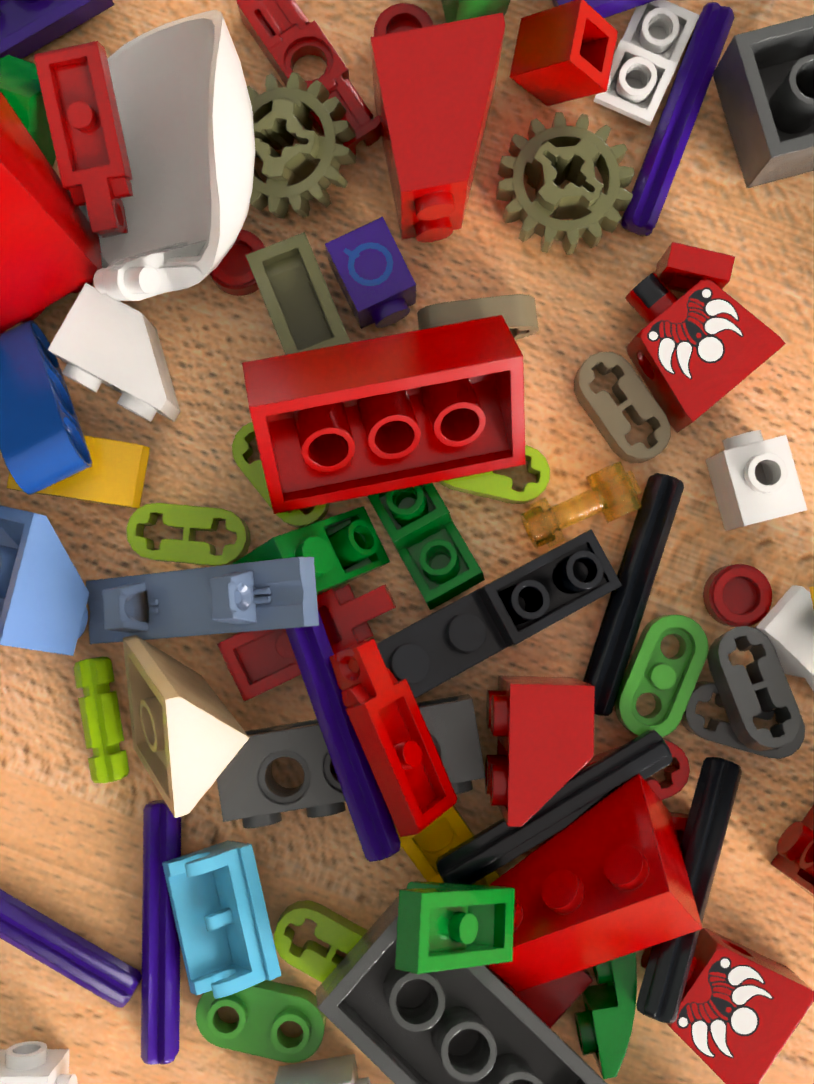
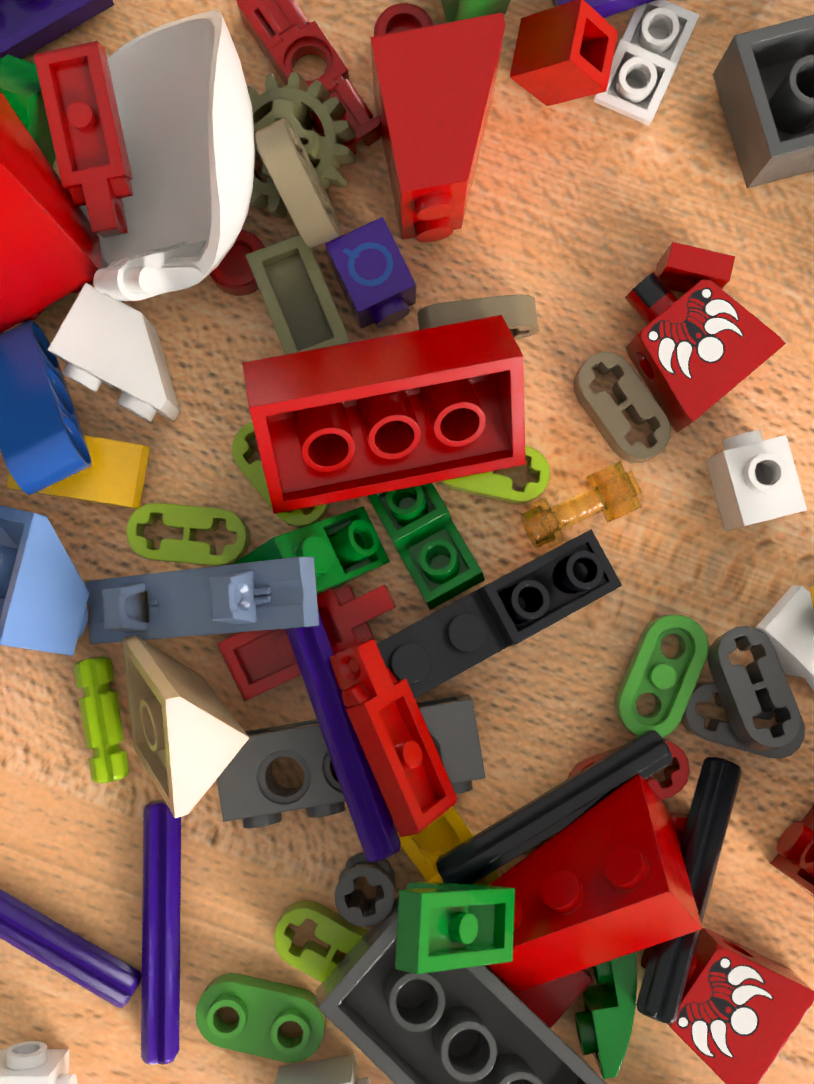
medium azure hinge [162,840,282,999] -> none
red slope [485,676,595,827] -> none
olive gear [496,112,635,255] -> none
black axle [583,473,684,716] -> none
dark purple axle [621,2,735,236] -> none
red tile [703,564,772,627] -> none
none -> dark tan beam [255,117,342,249]
none -> dark grey bush [335,852,395,927]

